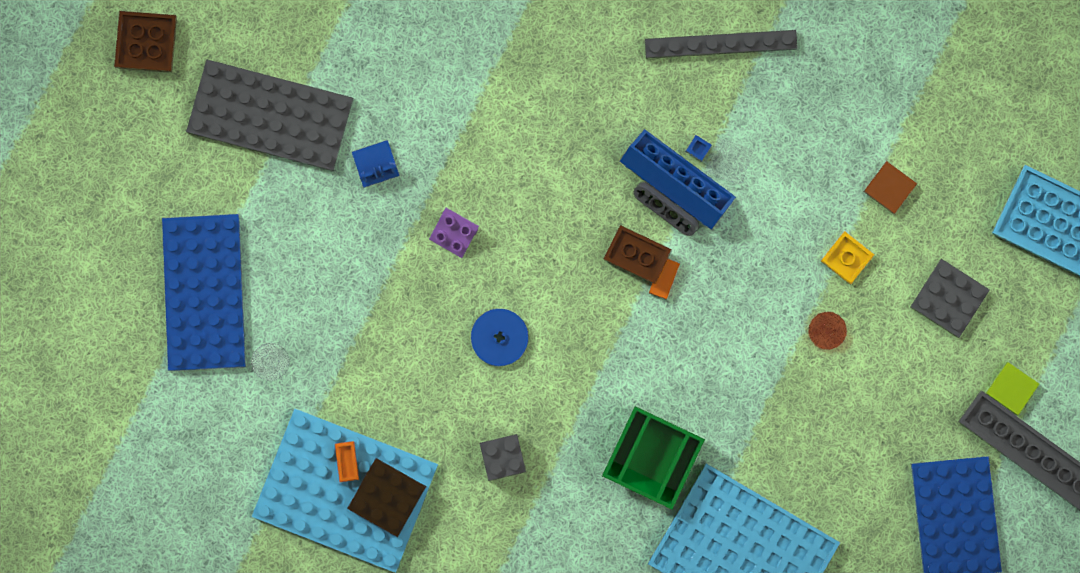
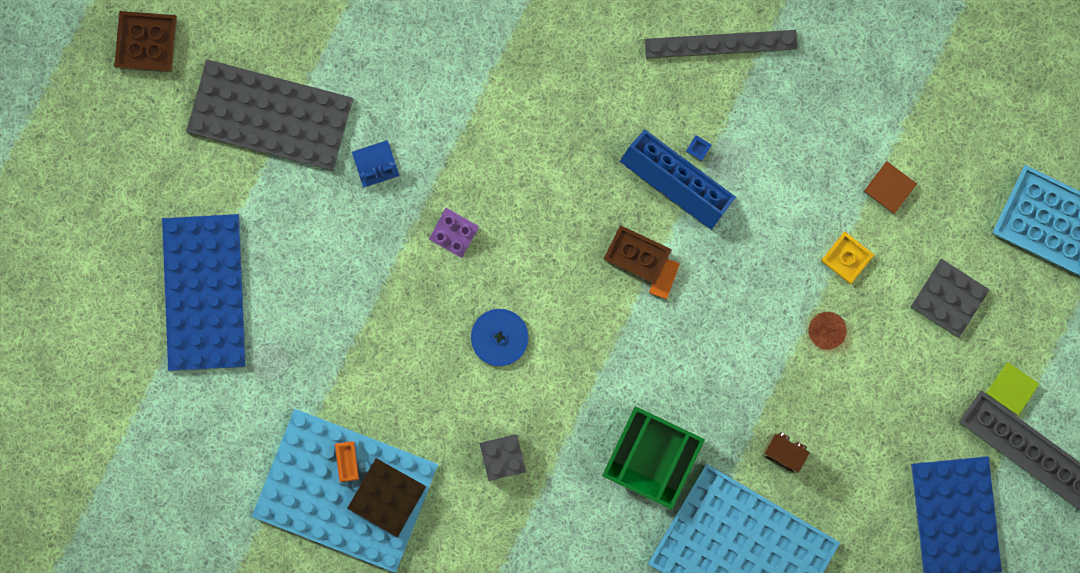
dark grey beam [633,182,699,236] -> none
none -> reddish brown brick [761,432,810,474]

